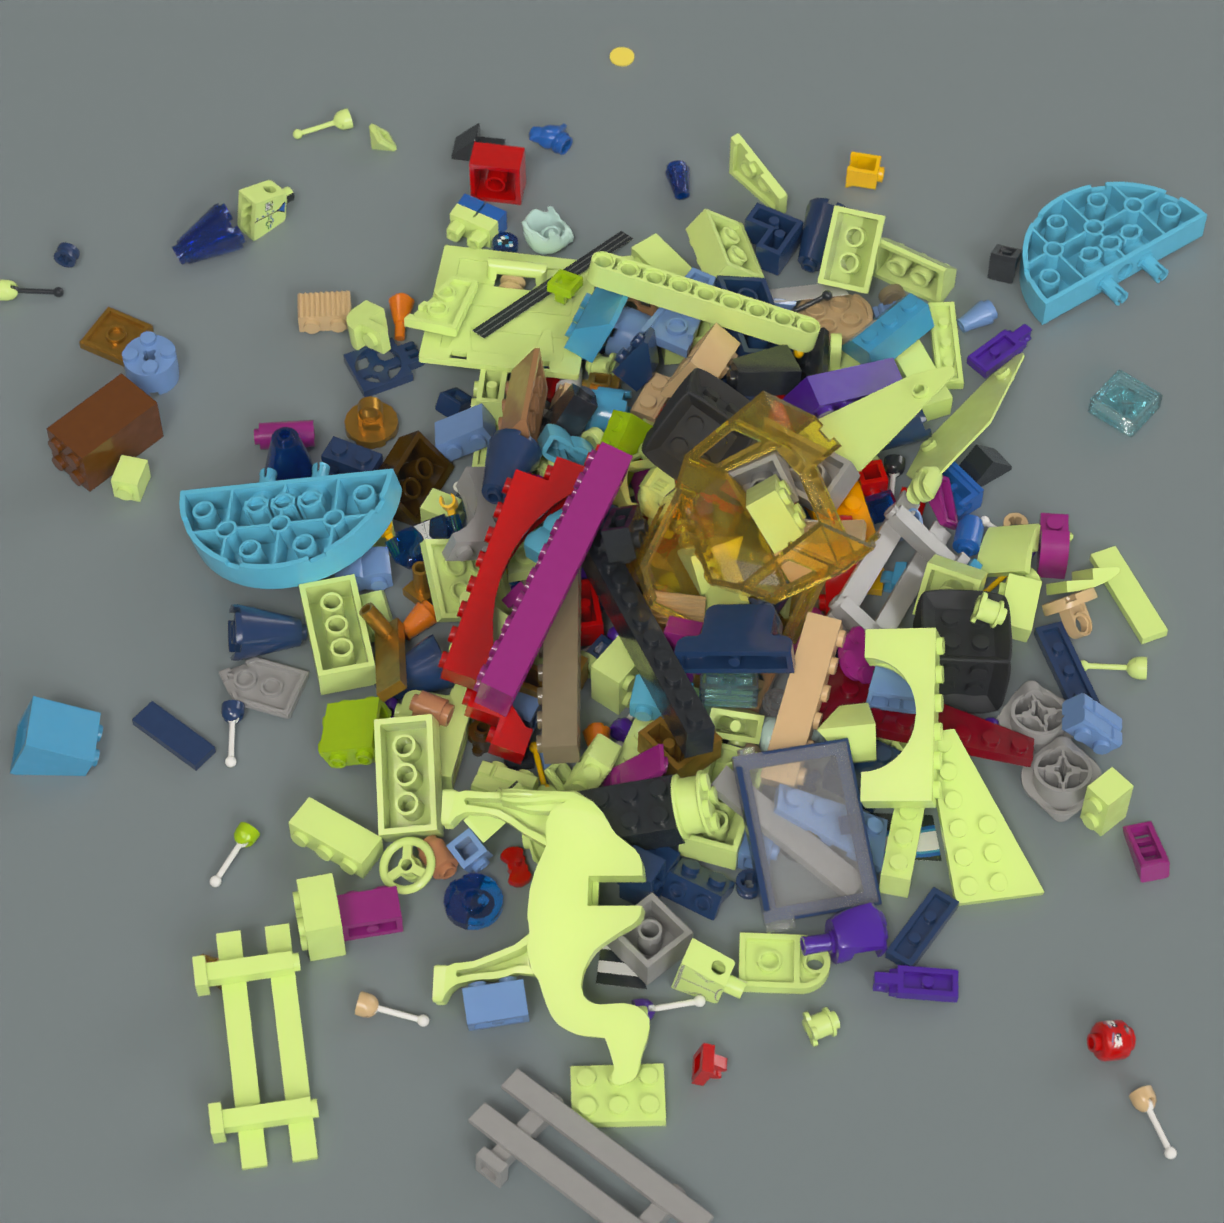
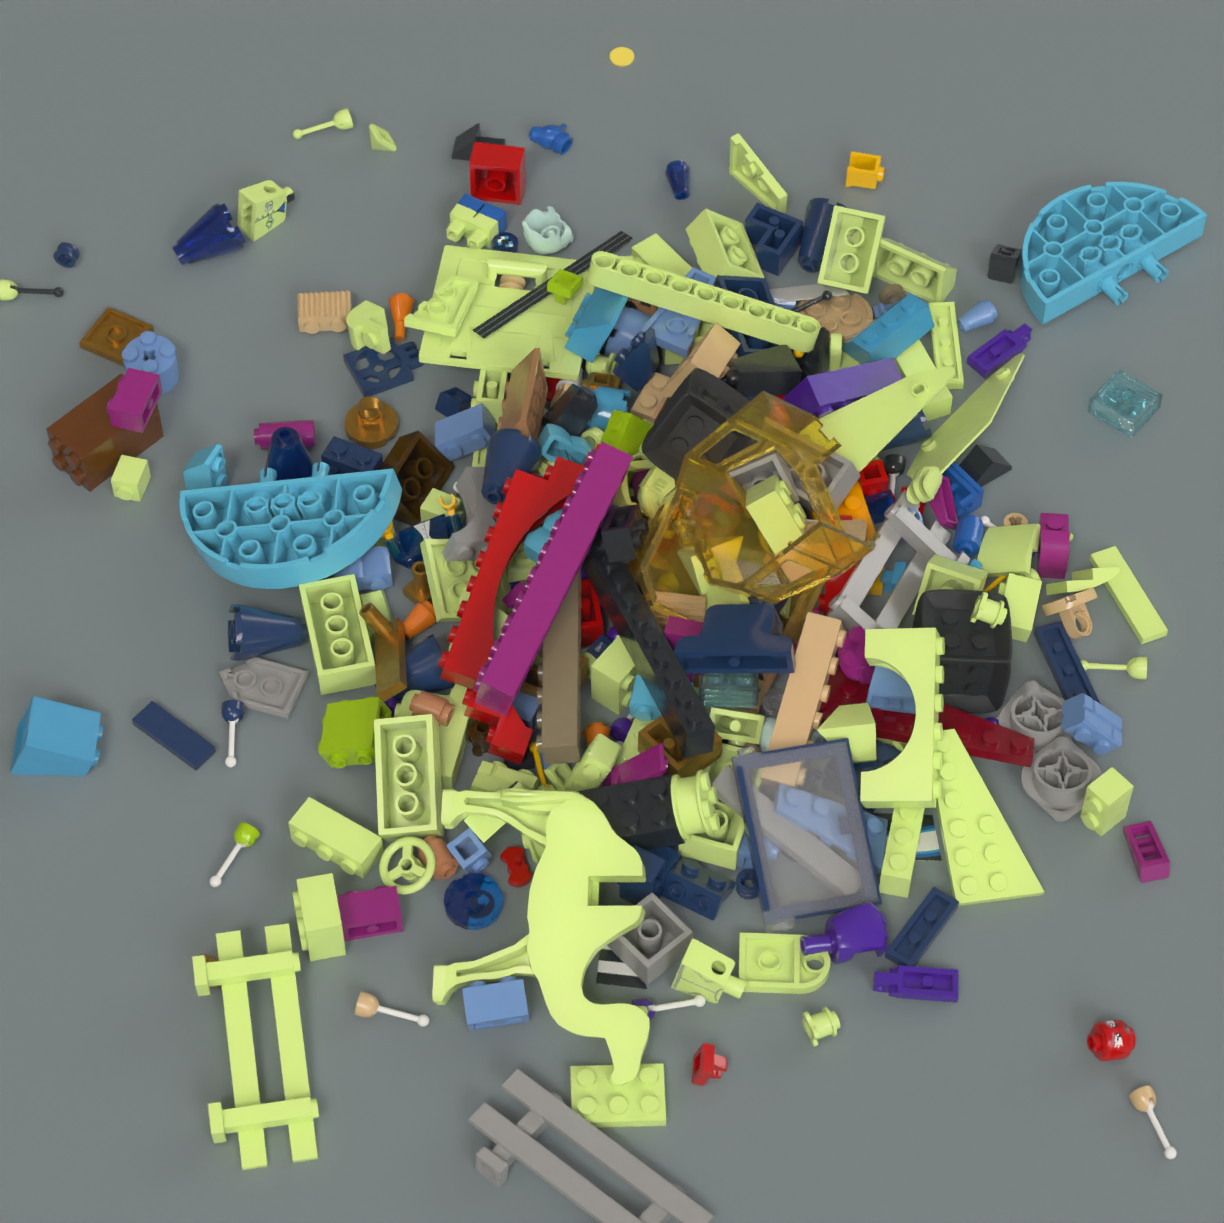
none -> magenta brick [107,368,162,433]
none -> medium azure slope [183,444,228,490]

